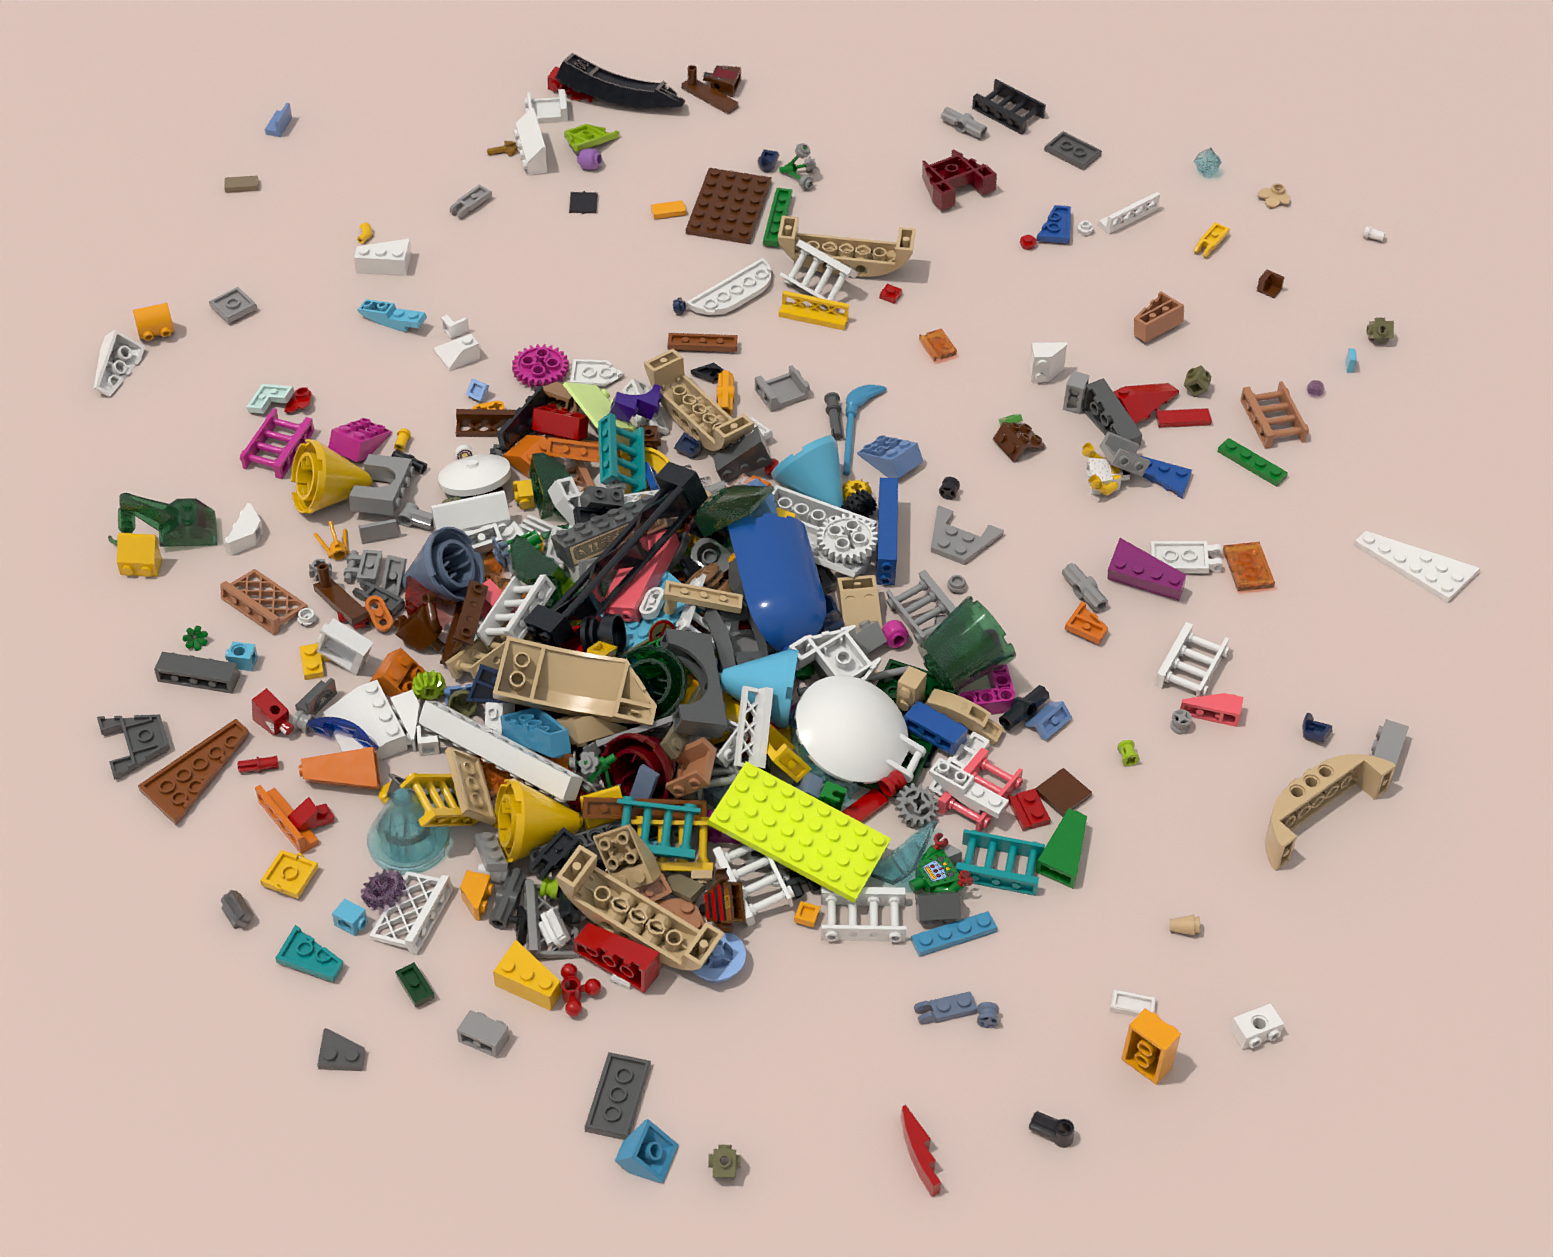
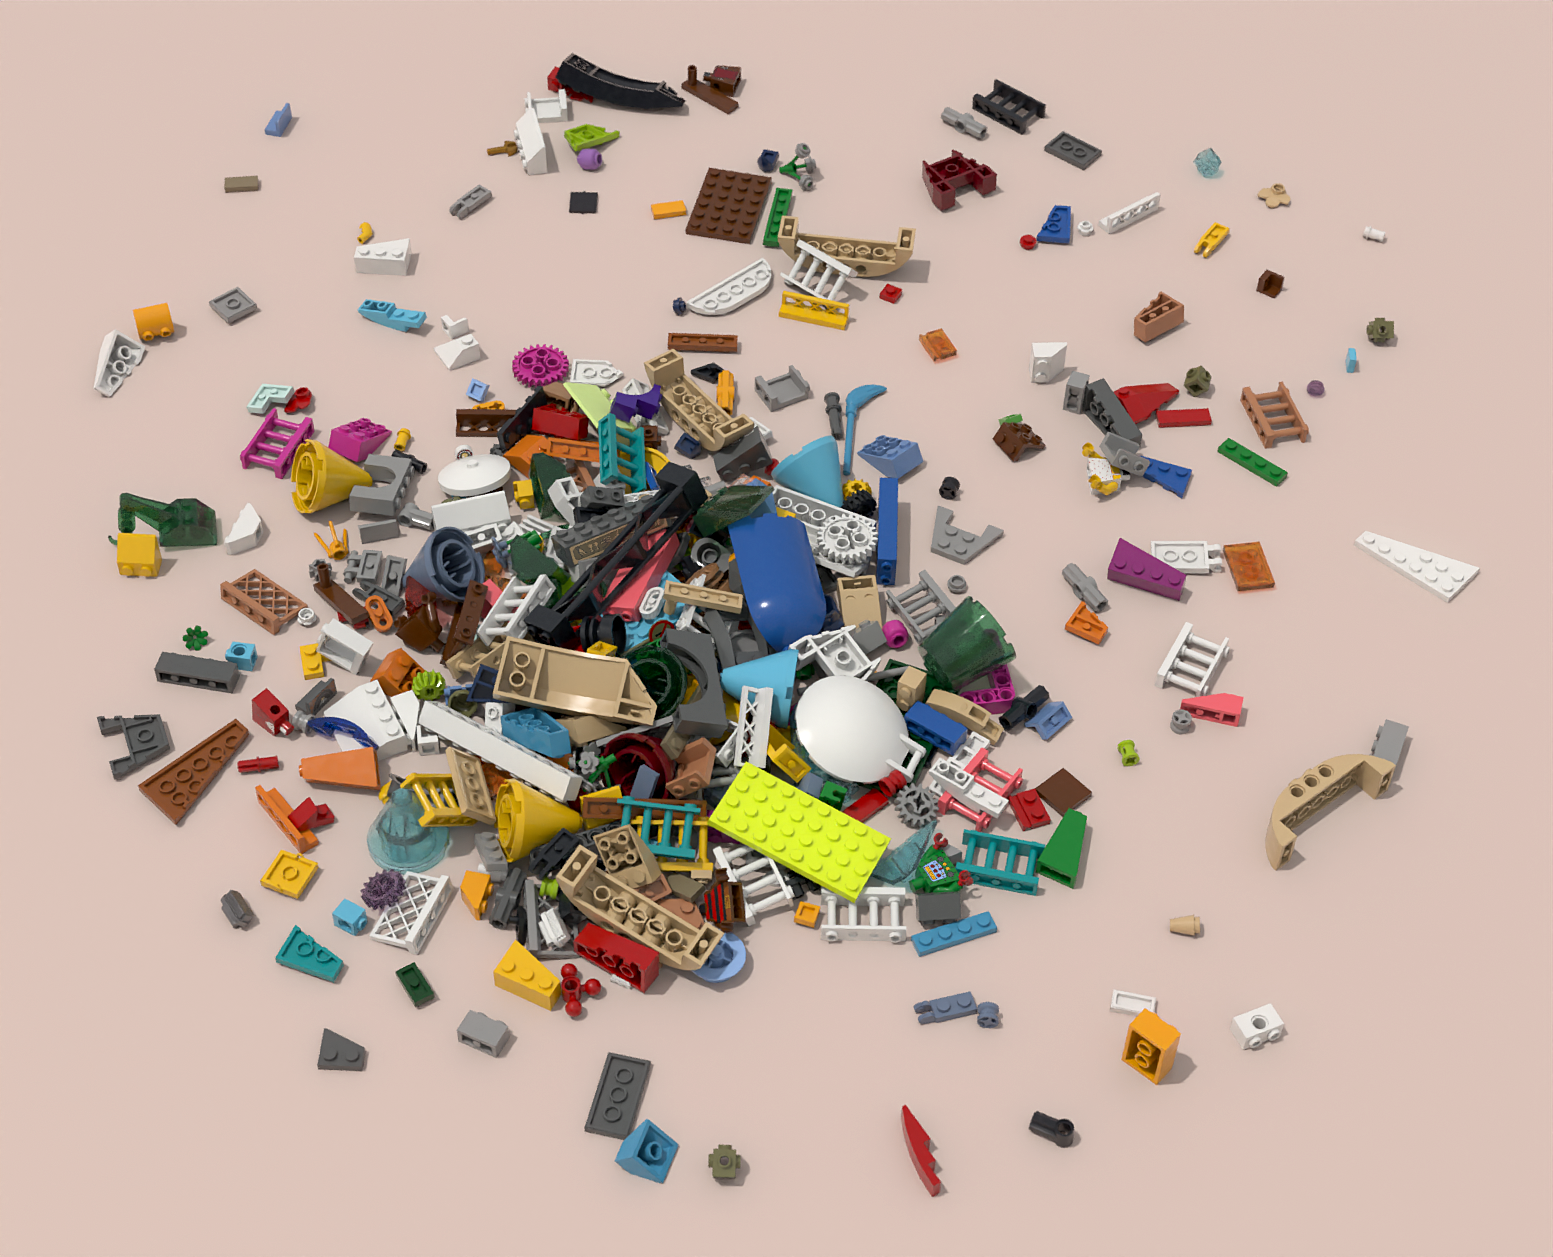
dark blue plate [1302,713,1333,742] -> none

